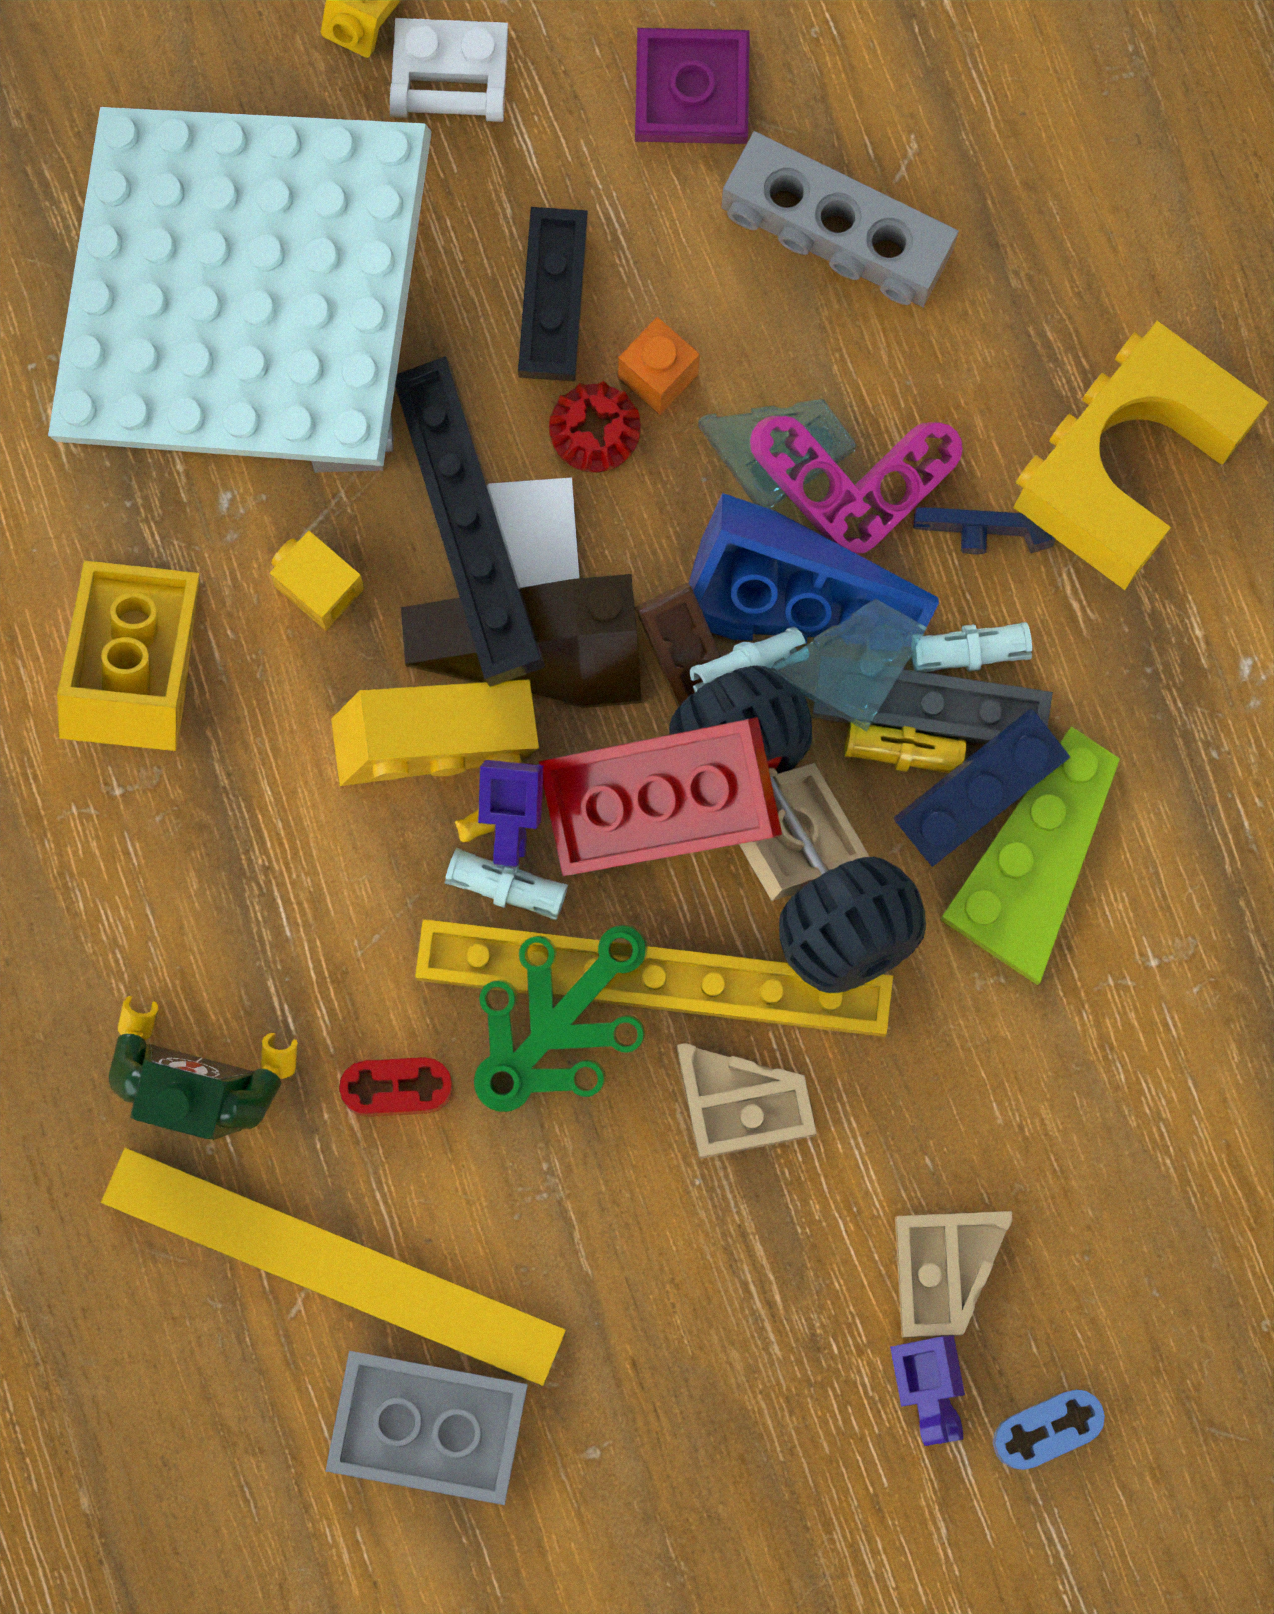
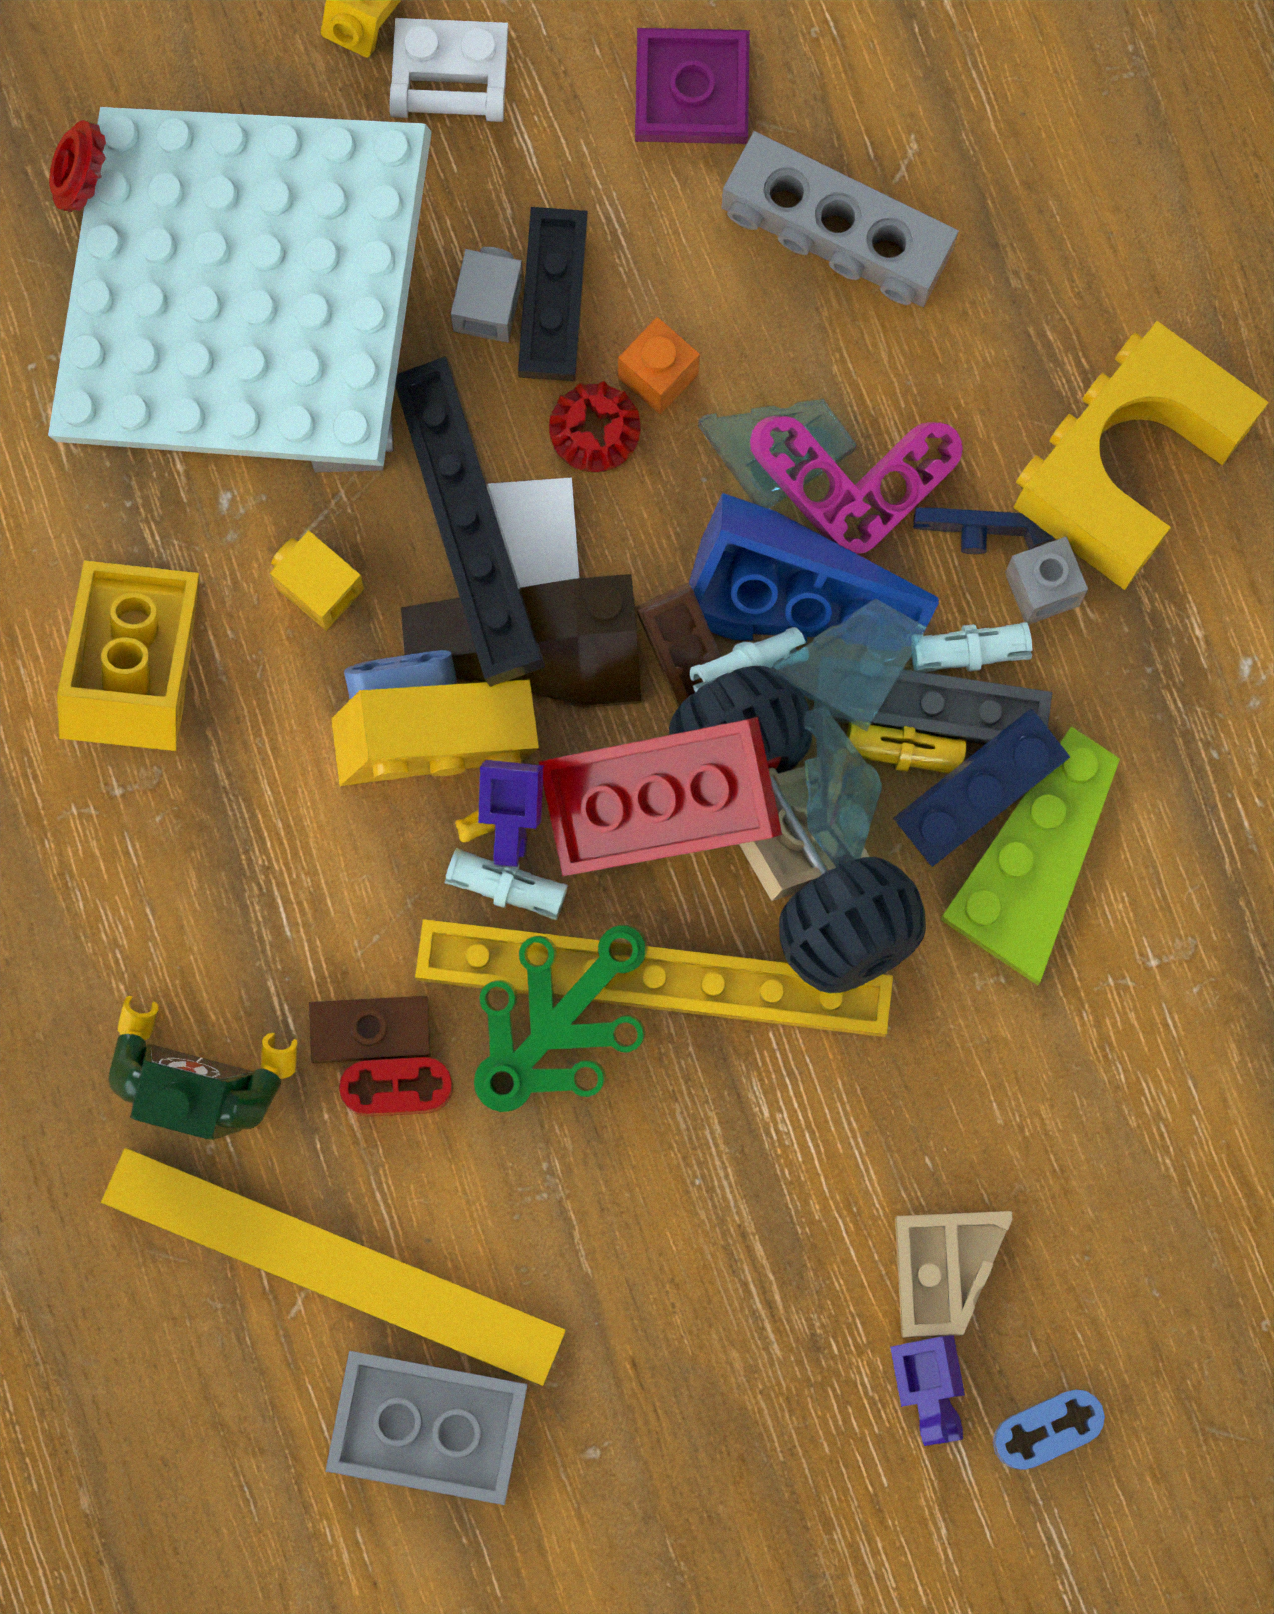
tan wing [676,1043,817,1159] -> none
none -> red gear [49,120,106,212]
none -> reddish brown plate [309,996,431,1063]
none -> medium blue beam [344,650,457,699]
none -> light grey brick [451,247,523,343]
none -> clear light blue wing [803,706,883,867]
none -> light grey brick [1005,536,1088,625]

